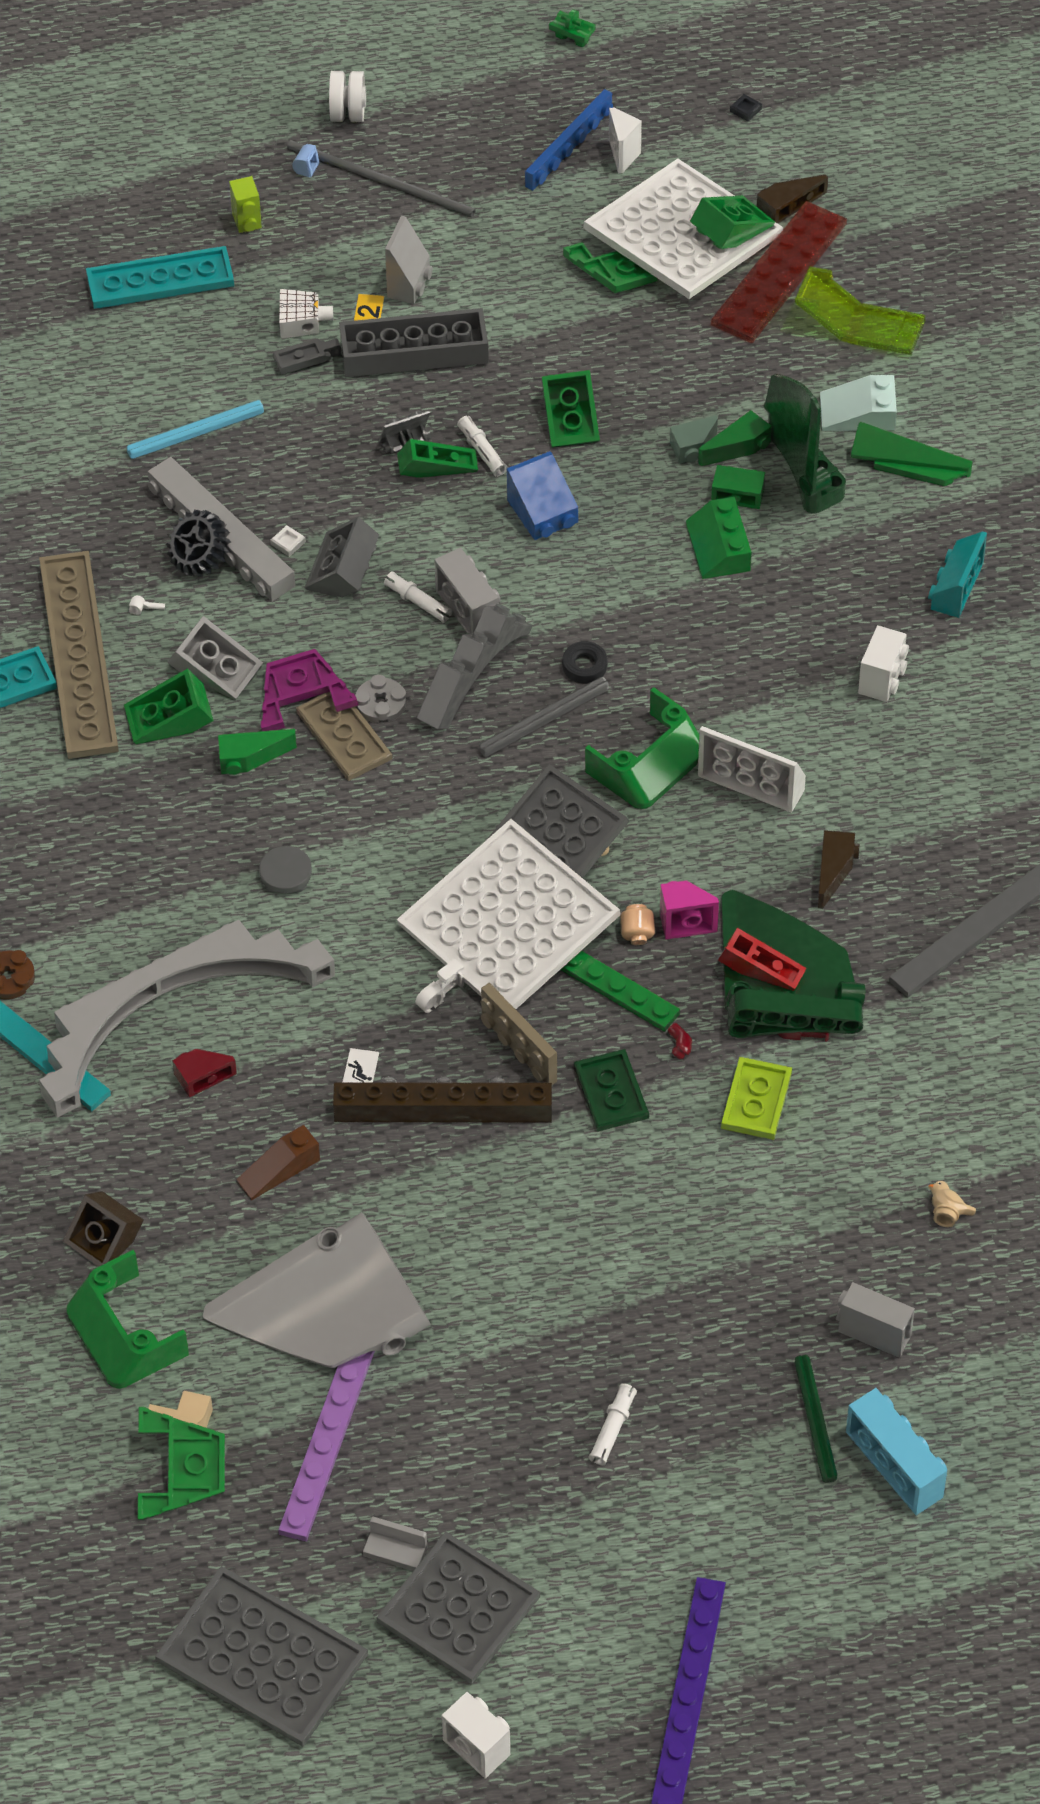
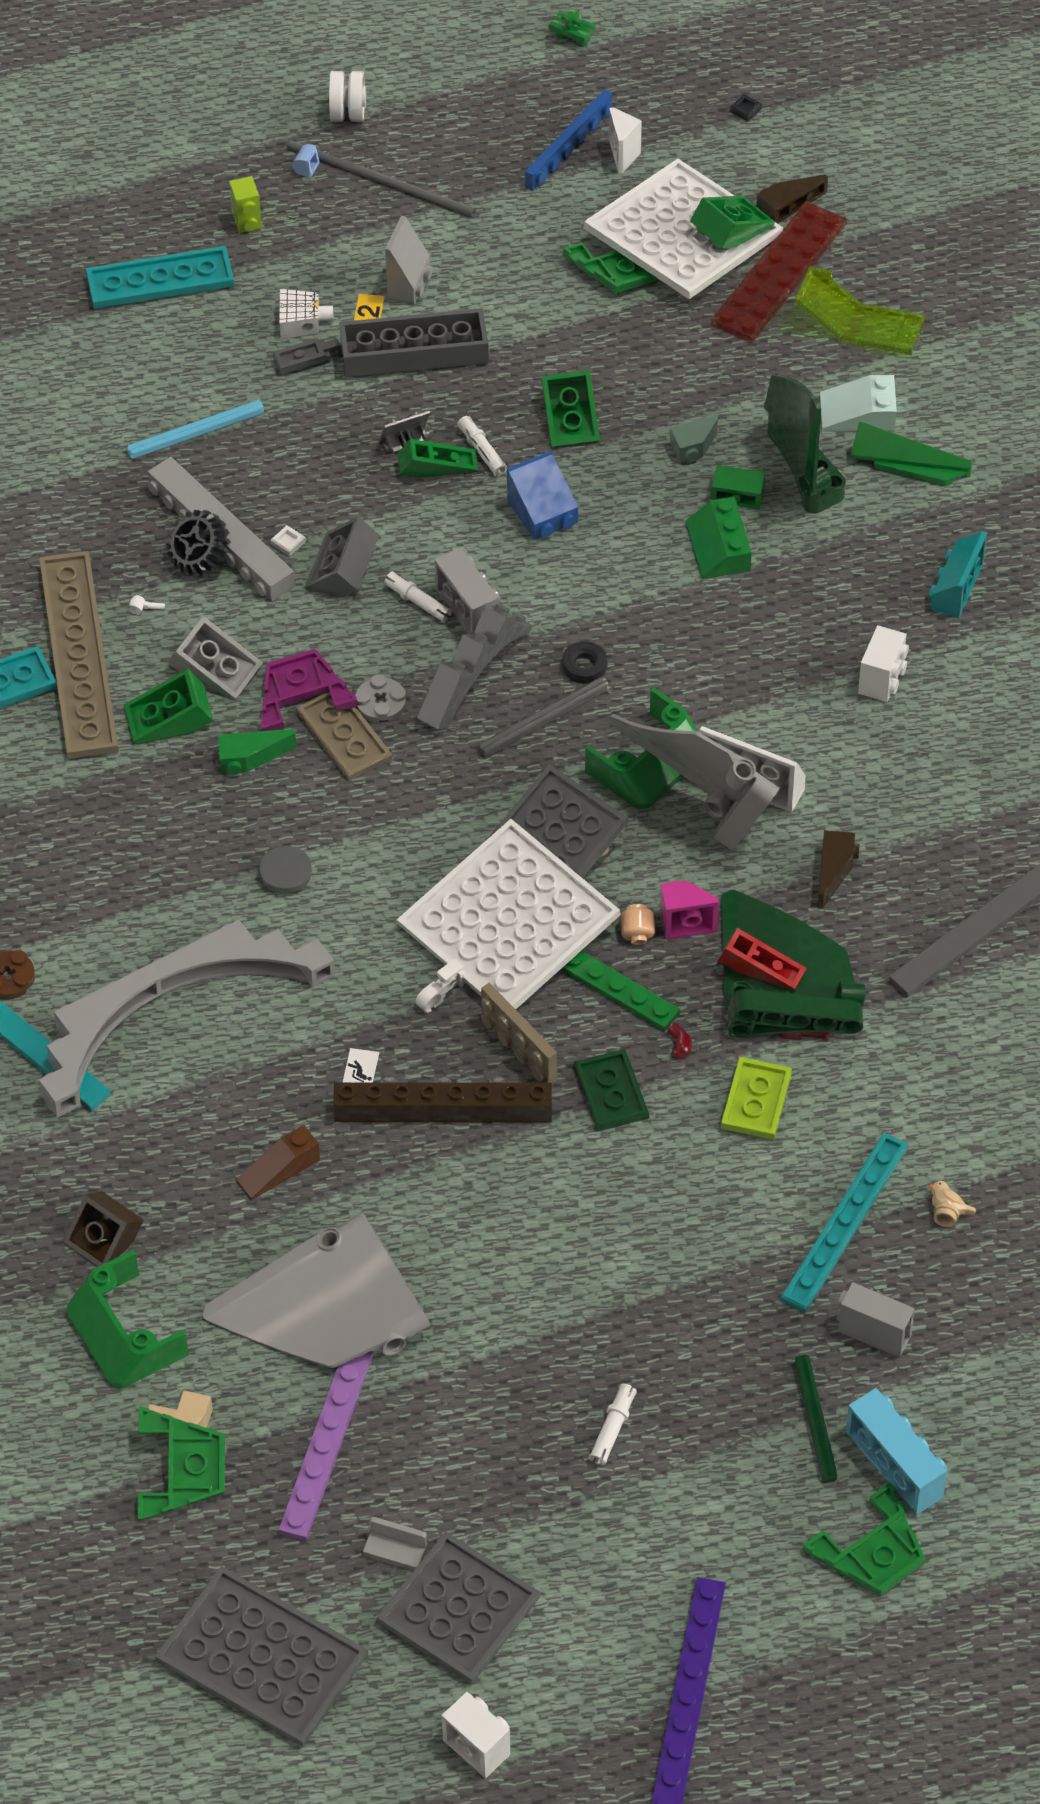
dark red slope [172,1049,237,1098] -> none
green slope [698,410,772,466] -> none
none -> light grey panel [610,714,779,851]
none -> teal tile [781,1133,908,1313]
none -> green wing [803,1482,925,1596]

